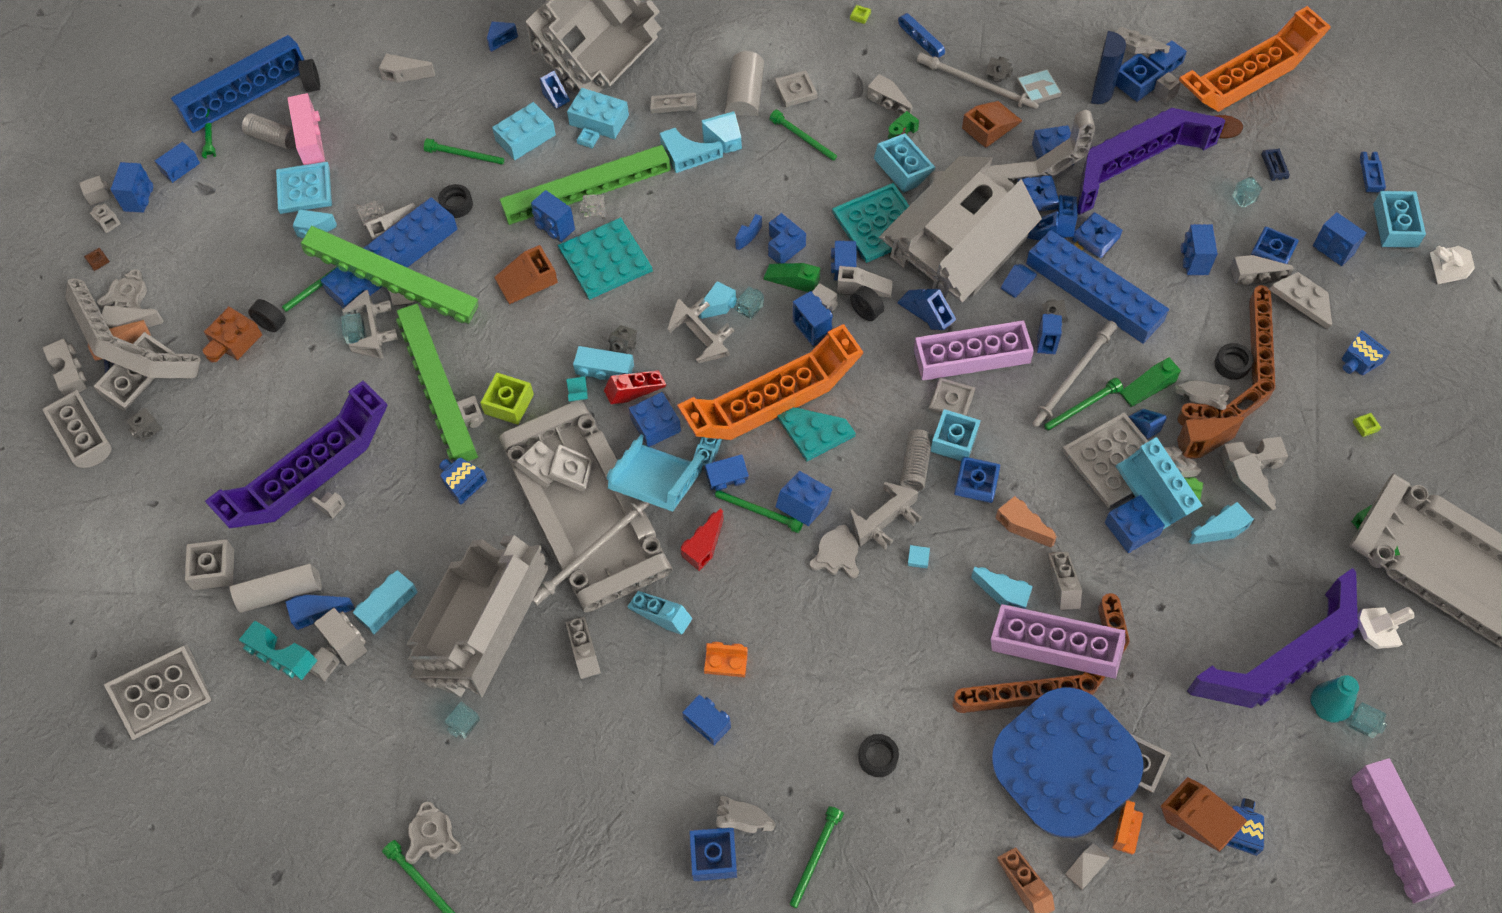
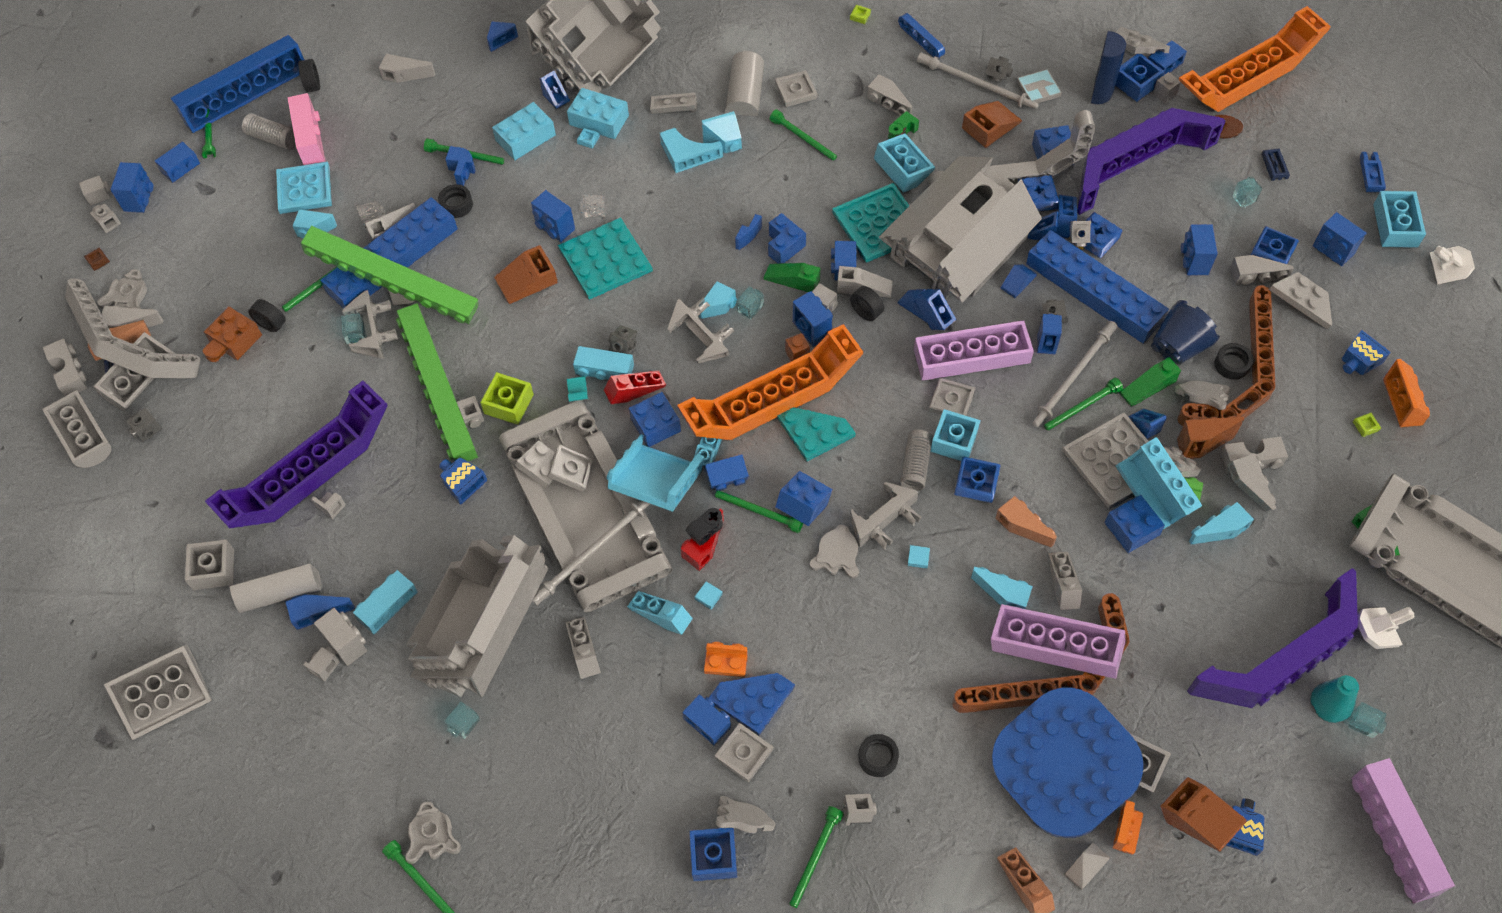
teal arch [239,621,318,680] -> none
bright green brick [500,145,671,225] -> none
none -> blue brick [445,146,475,186]
none -> black piece [685,508,723,546]
none -> medium azure tile [695,582,723,610]
none -> blue plate [709,673,795,736]
none -> light grey plate [714,723,774,783]
none -> dark orange brick [785,333,810,361]
none -> light grey brick [842,794,877,826]
none -> light grey brick [1070,221,1091,247]
none -> dark blue cone [1151,300,1220,365]
none -> orange slope [1383,359,1430,427]

